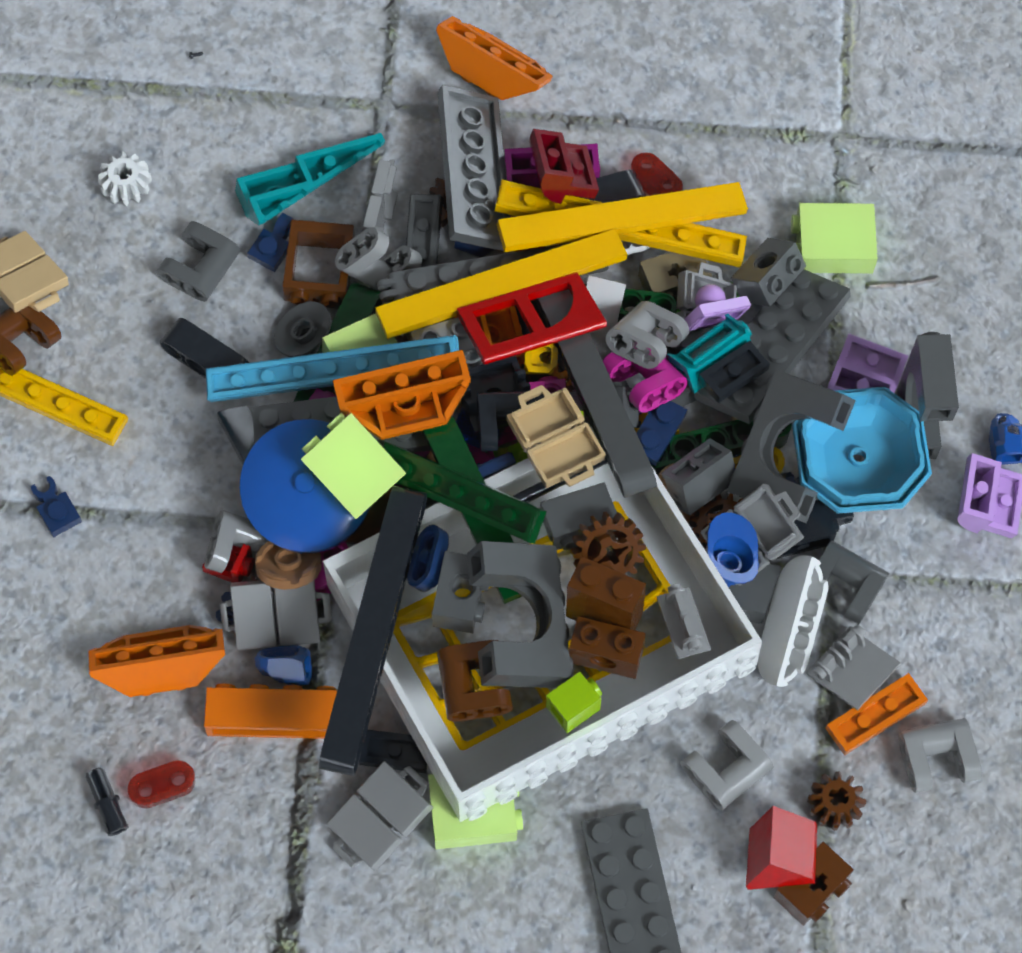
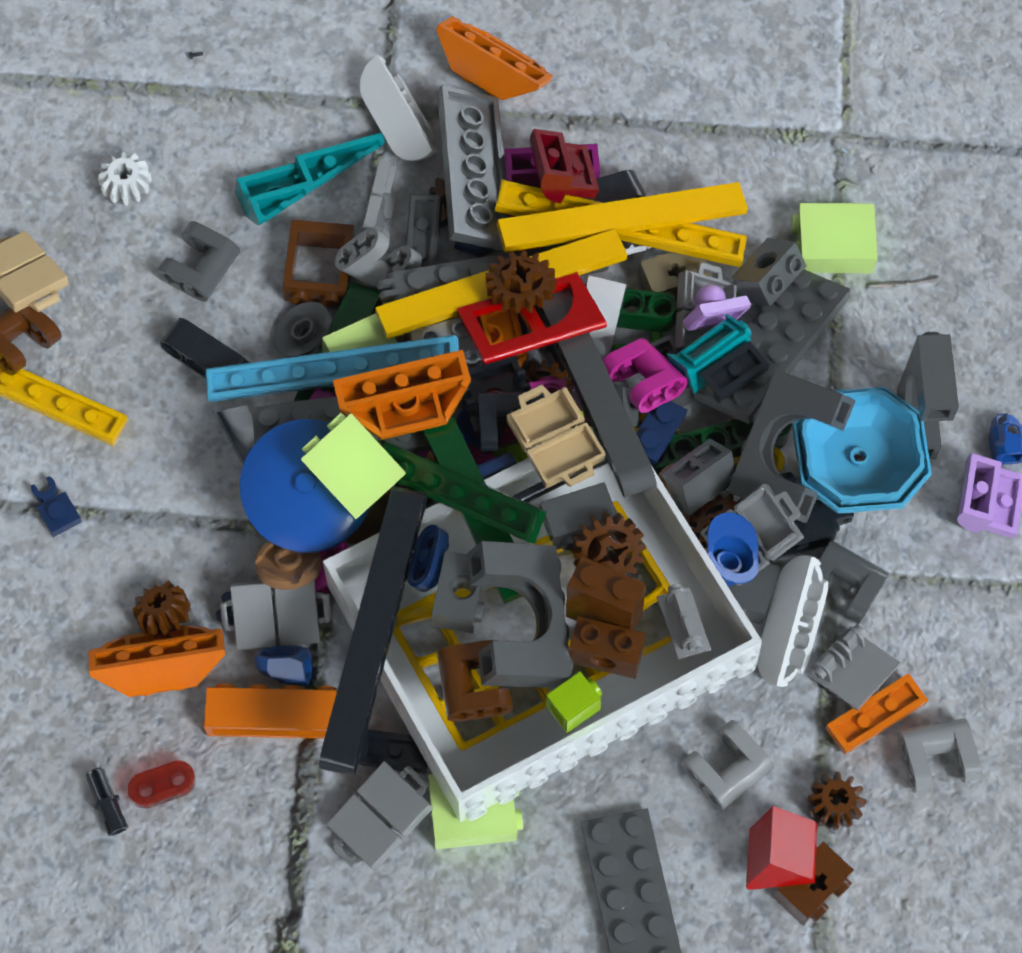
red bracket [202,544,255,583] -> none
light grey connector [204,510,268,581] -> none
dark blue plate [247,213,294,272] -> none
yellow rock [524,343,558,375] -> none
light grey connector [605,301,689,369] -> none
clear red plate [631,152,683,196] -> none
lavender brick [827,334,909,393] -> none
none -> reddish brown gear [133,580,191,638]
none -> white brick [360,55,438,161]
none -> reddish brown gear [486,251,556,314]

